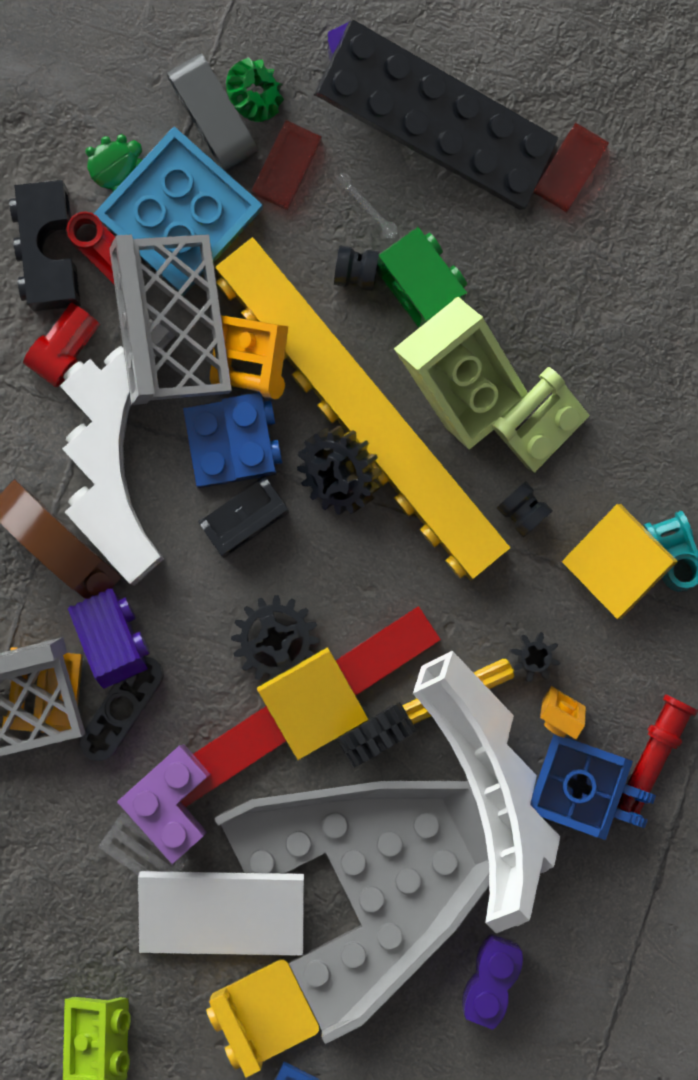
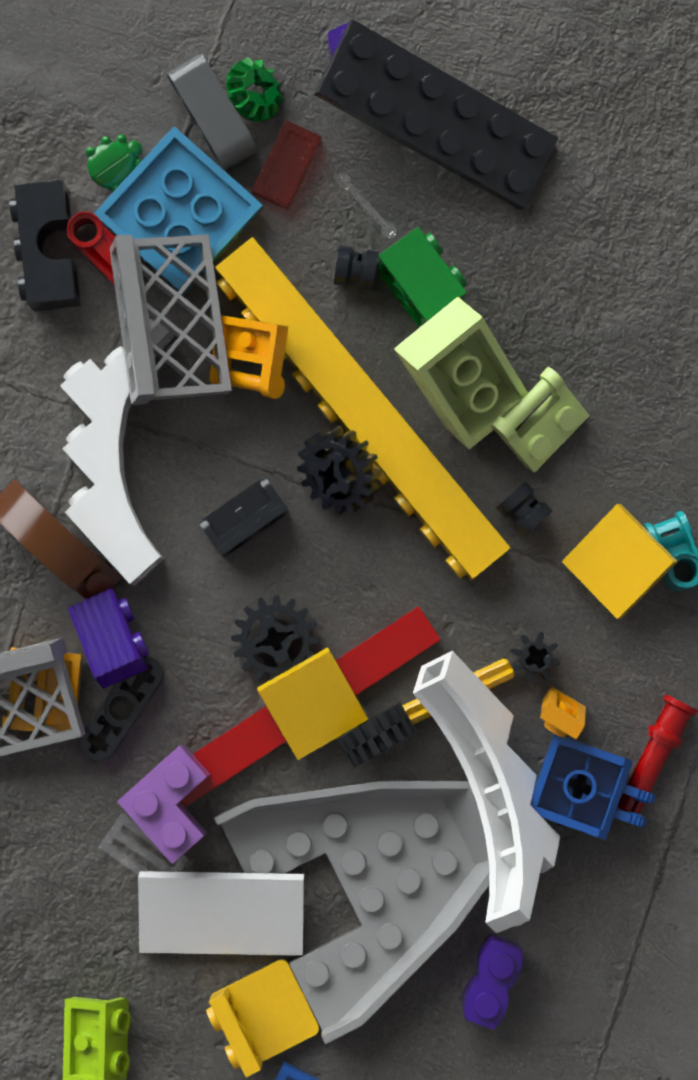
red piece [23,302,100,388] -> none
blue plate [183,392,282,488] -> none
clear red tile [533,122,609,212] -> none

